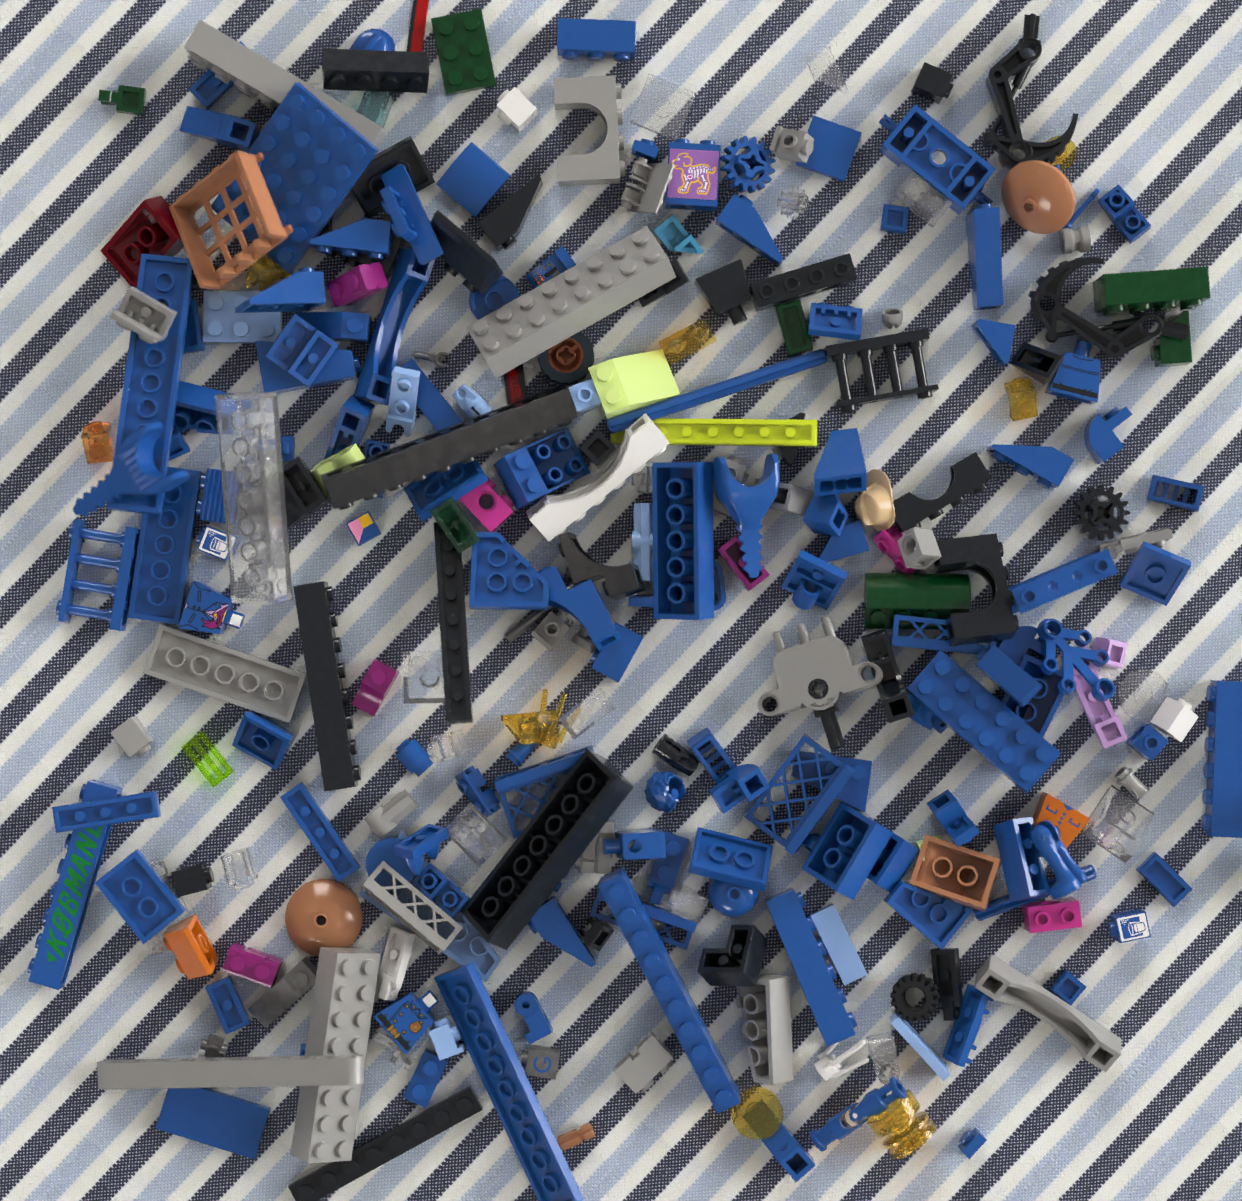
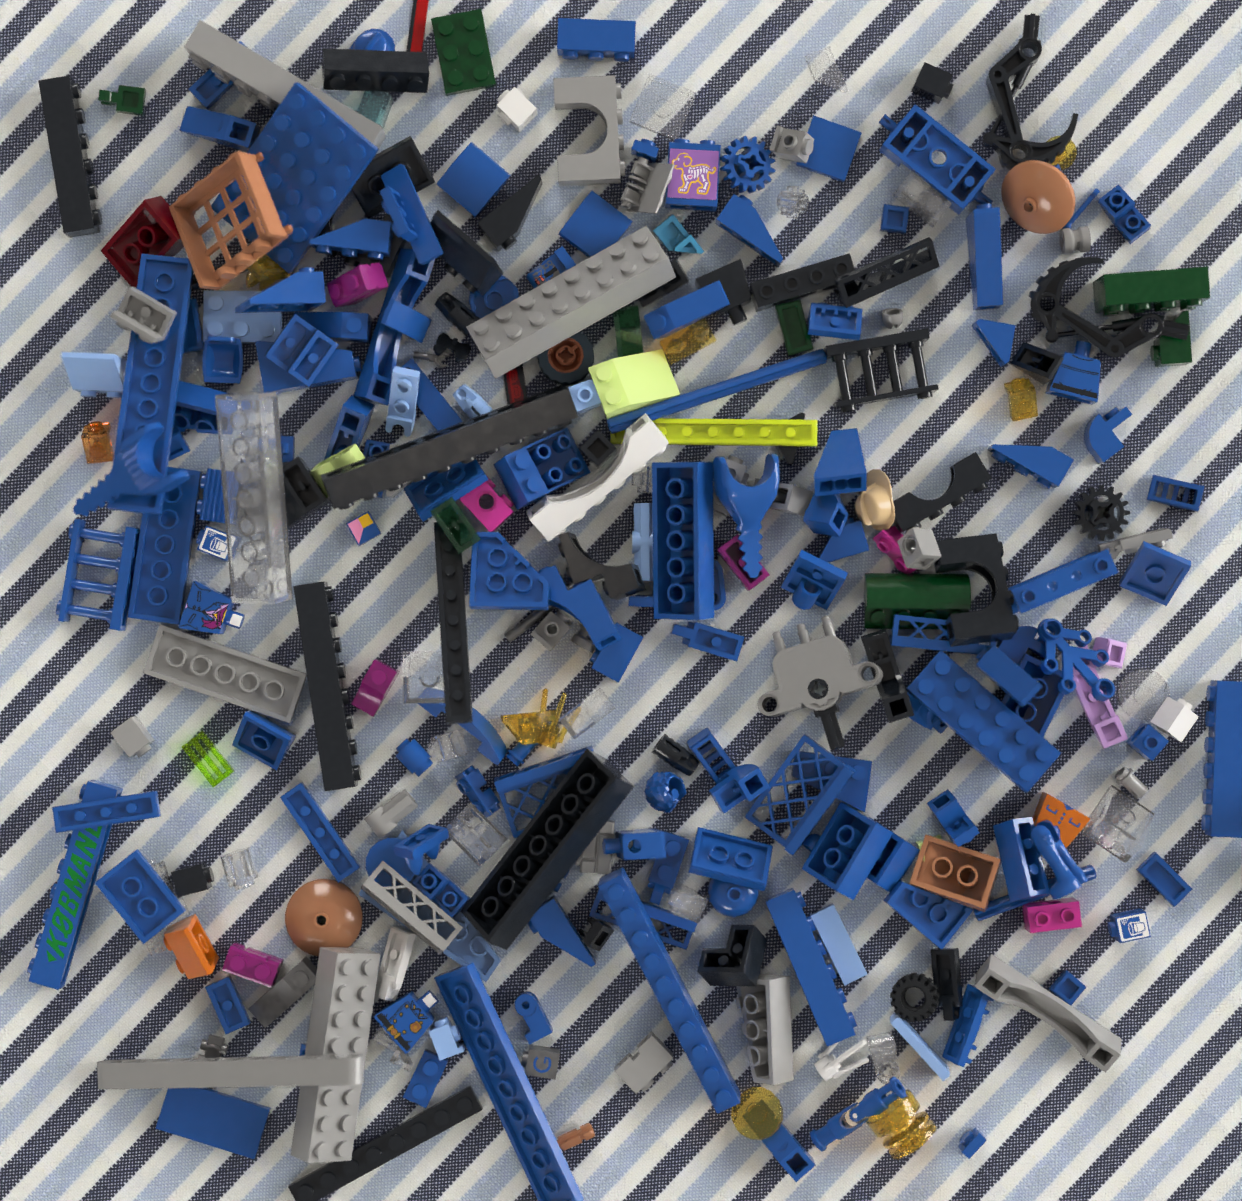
none -> black brick [38,75,102,238]
none -> light blue slope [61,352,127,398]
none -> blue piece [202,336,243,384]
none -> blue slope [381,299,432,343]
none -> blue slope [416,689,508,765]
none -> black piece [433,333,471,363]
none -> black hinge [434,292,480,337]
none -> blue slope [558,191,633,257]
none -> clear green slope [613,305,643,357]
none -> blue slope [644,281,730,340]
none -> blue hinge [671,621,744,661]
none -> black fence [835,237,940,308]

